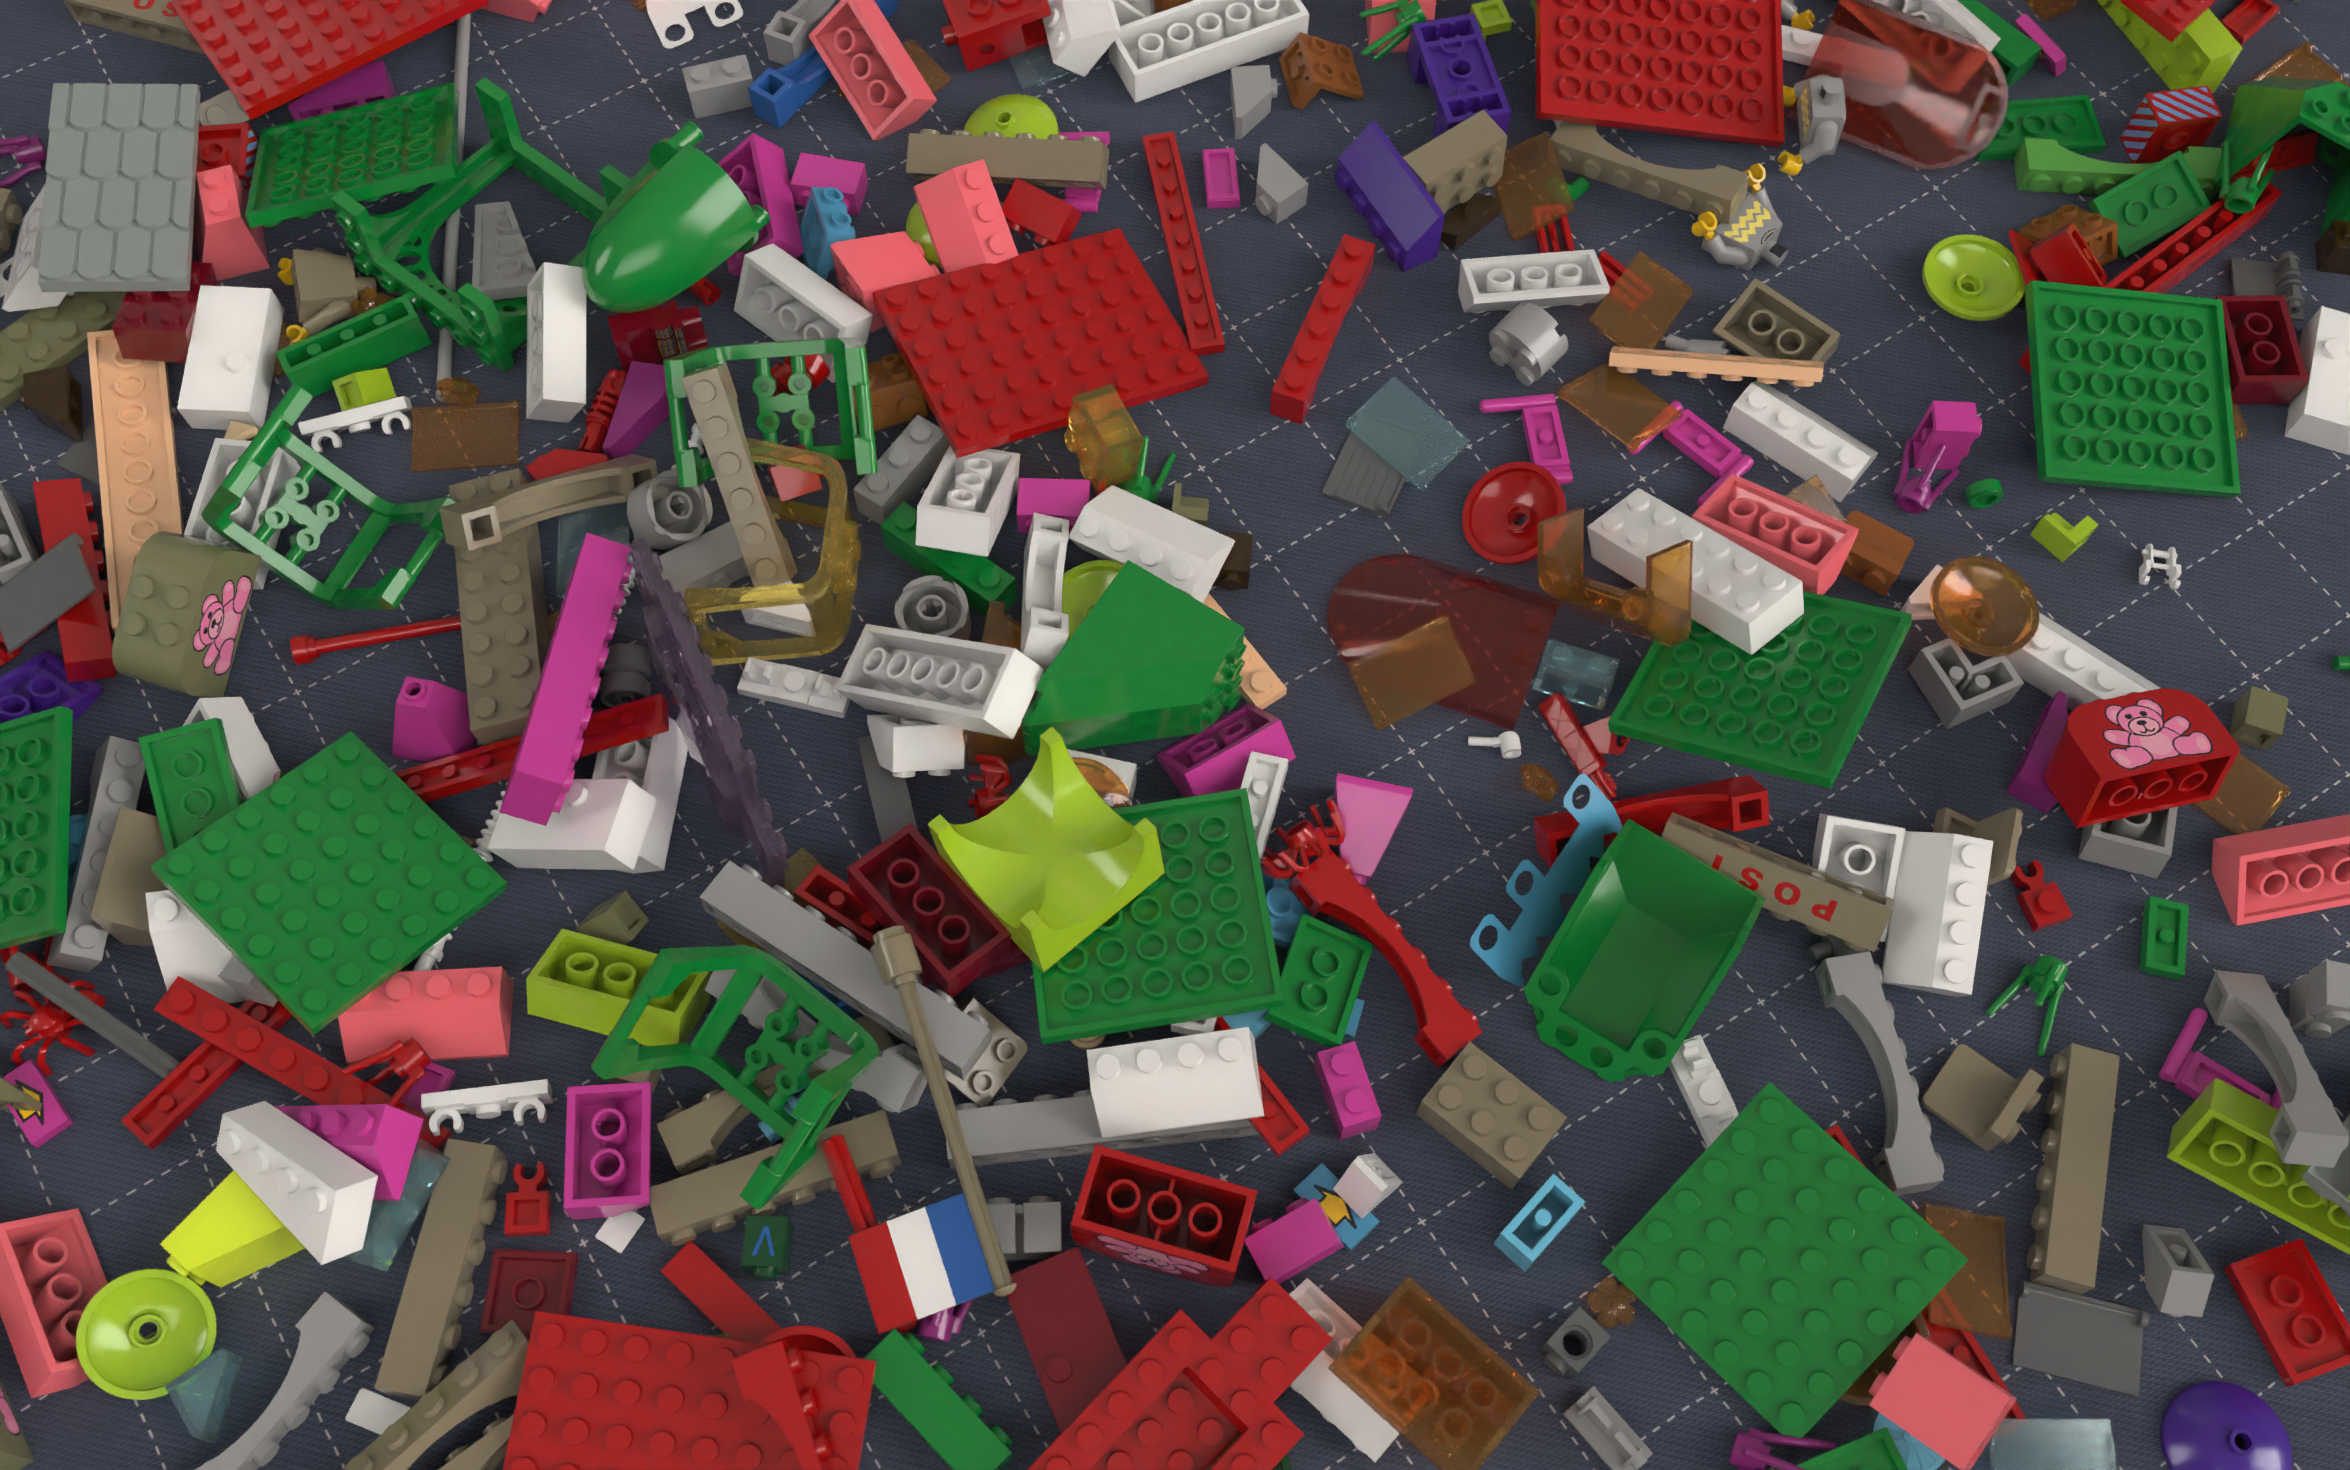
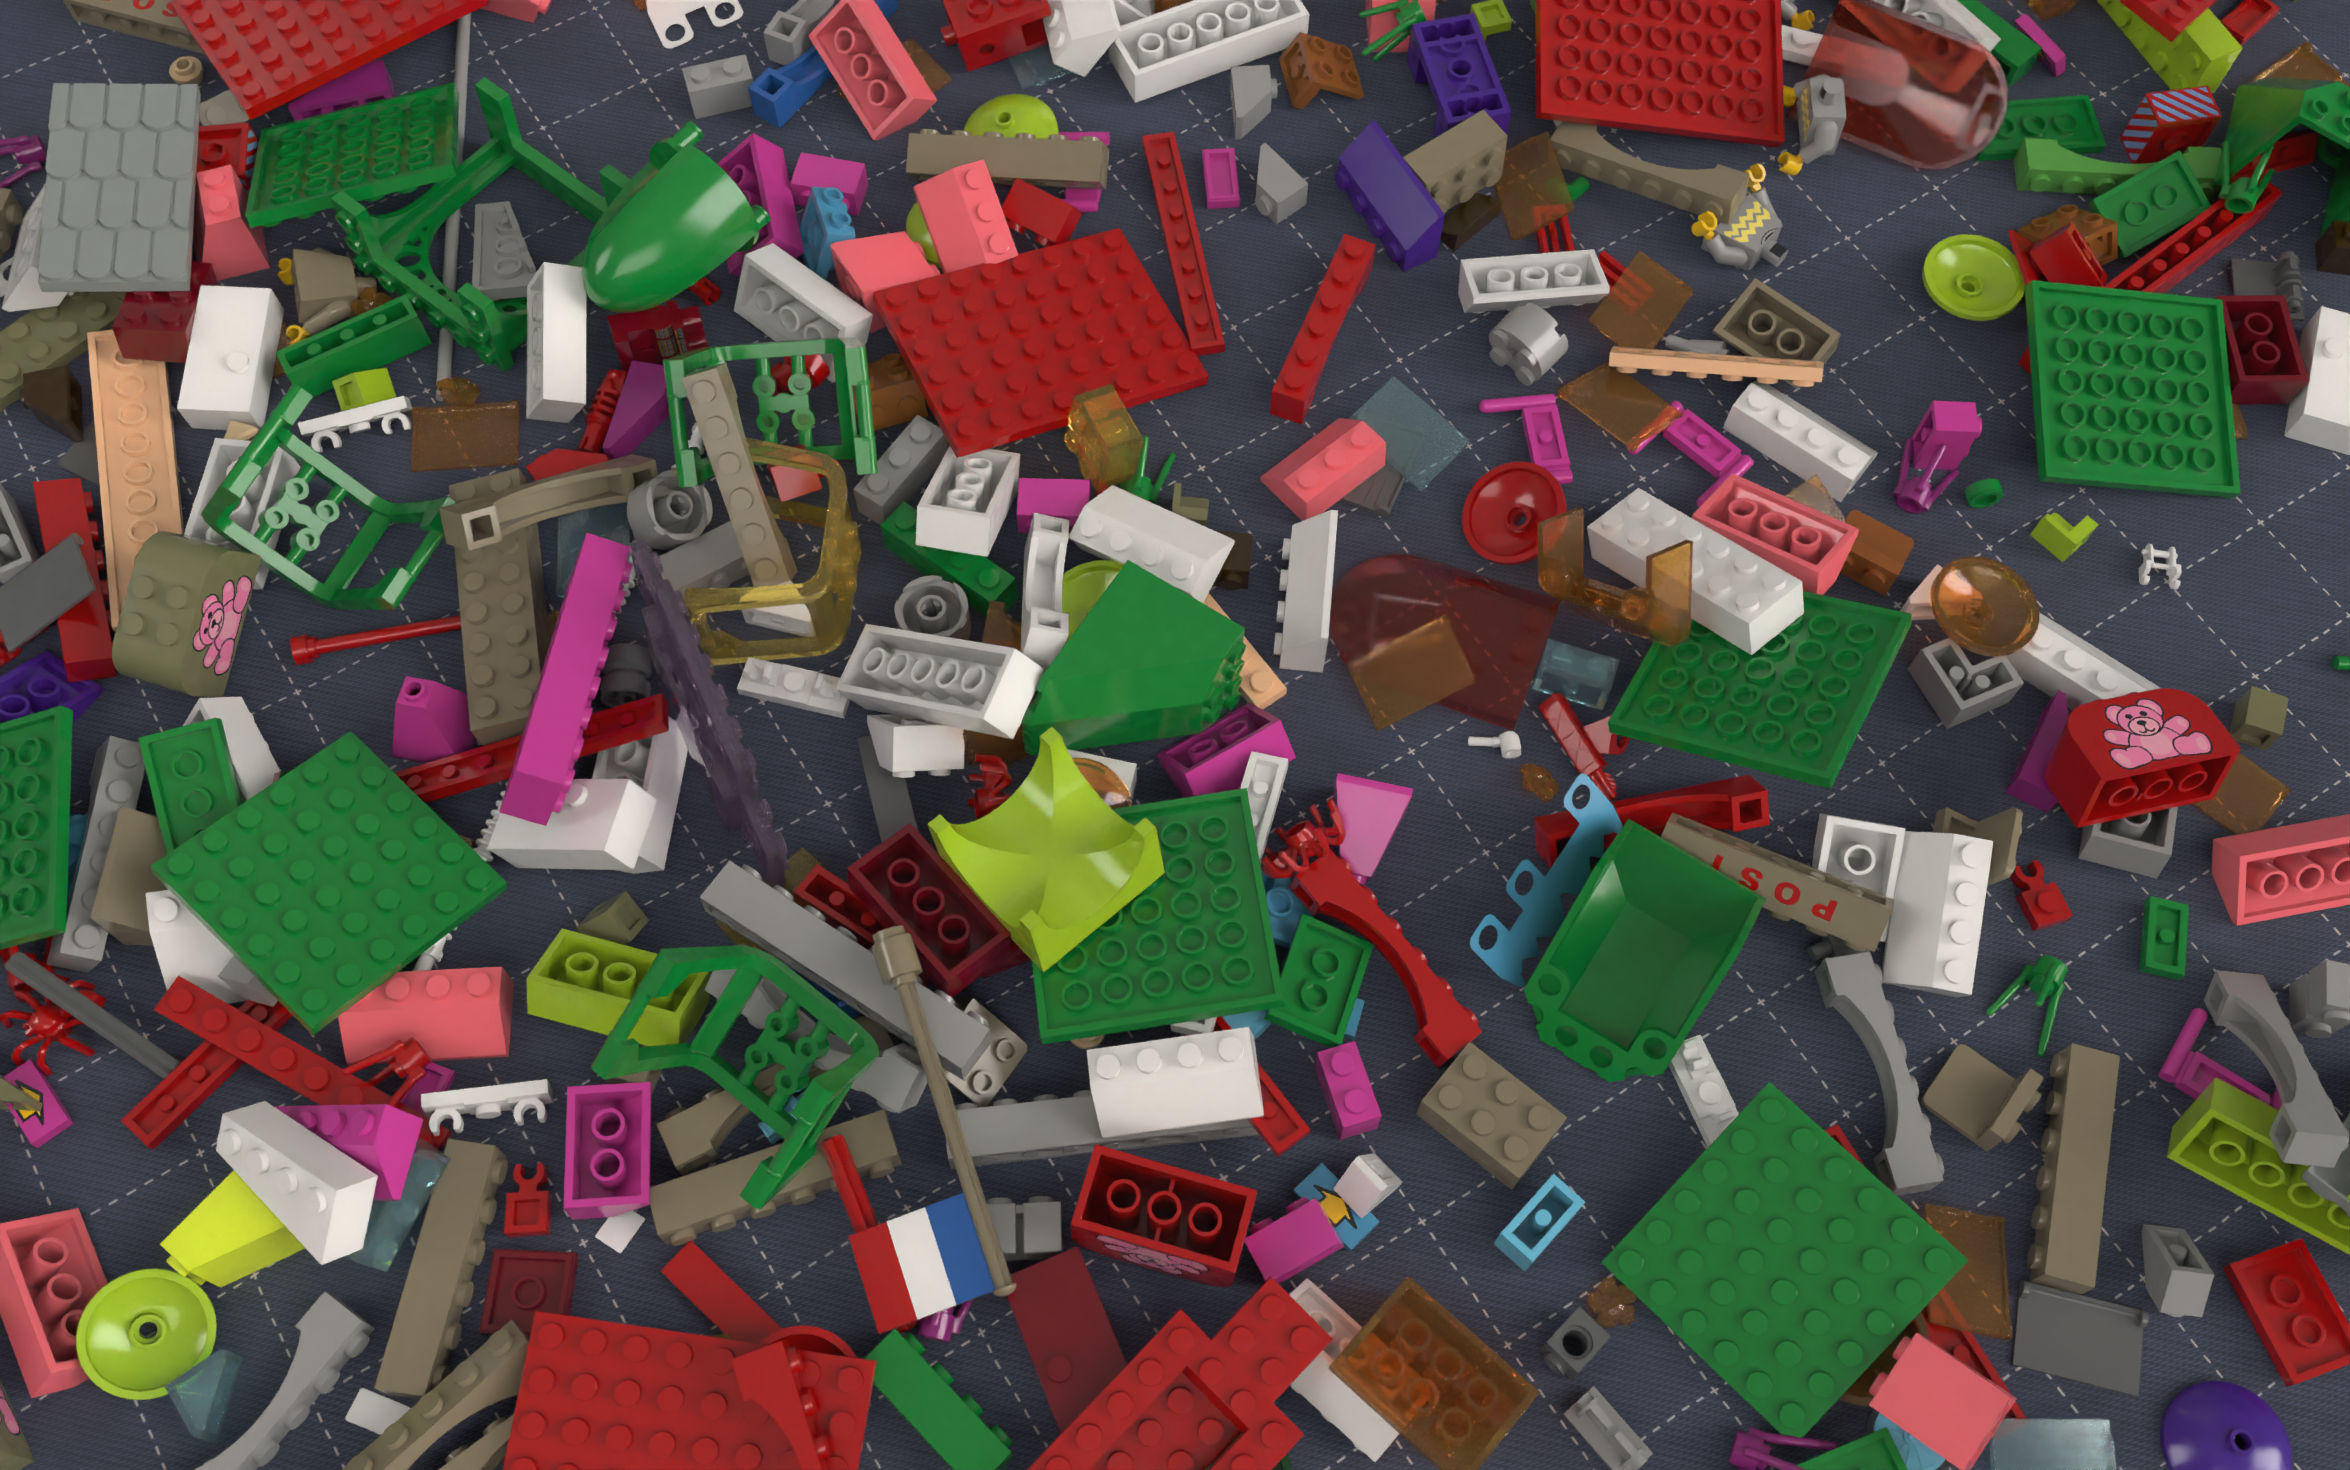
dark green brick [741,1215,794,1281] -> none
none -> tan plate [169,56,204,85]
none -> coral slope [1260,418,1386,521]
none -> white slope [1273,510,1338,672]

